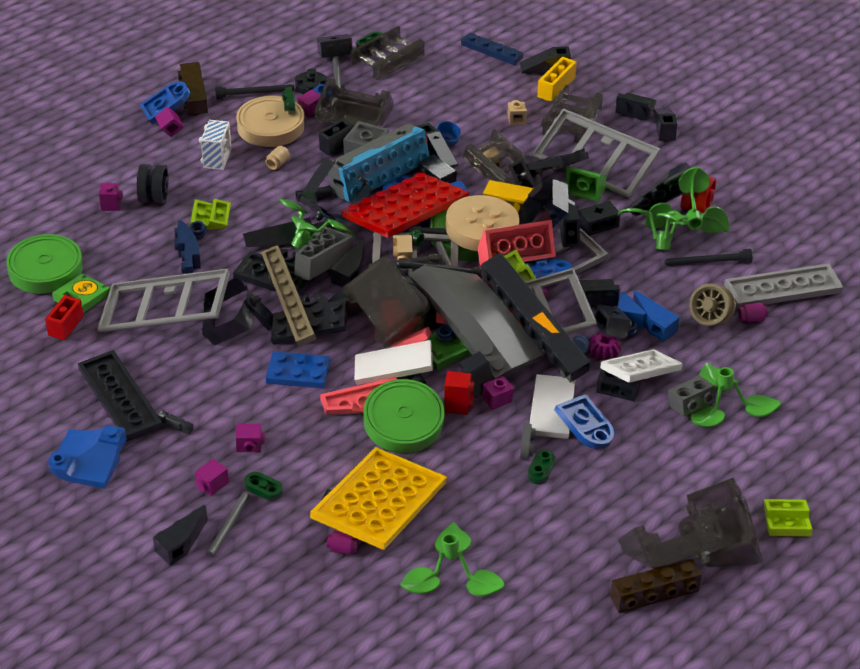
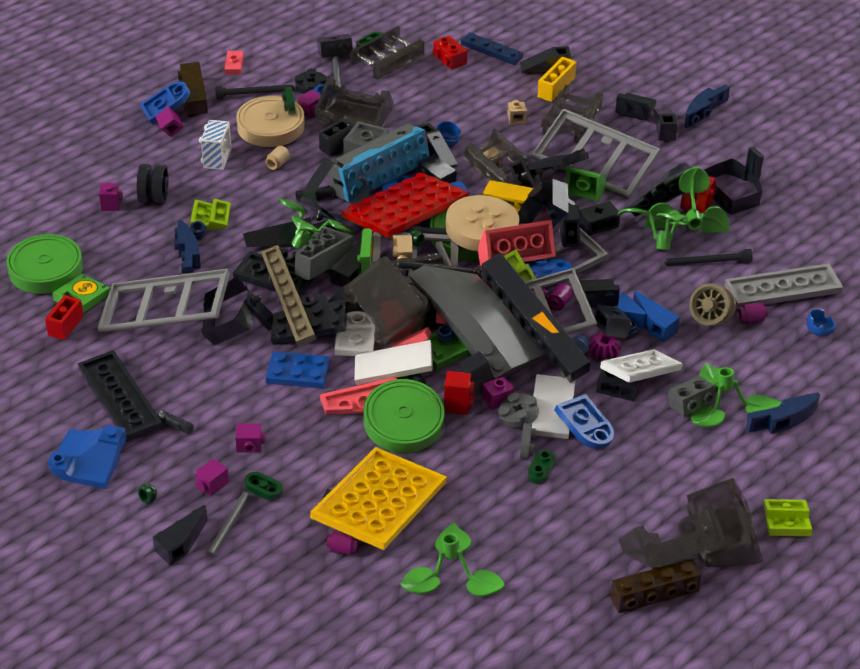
none -> dark green plate [138,483,157,503]
none -> coral plate [224,51,244,75]
none -> white plate [335,311,376,356]
none -> bright green container [357,228,373,285]
none -> red brick [432,35,468,70]
none -> dark grey plate [498,392,539,428]
none -> magenta brick [547,284,573,310]
none -> dark blue slope [684,84,730,128]
none -> black piece [704,147,764,215]
none -> dark blue slope [746,392,820,434]
none -> blue hair [806,309,836,337]

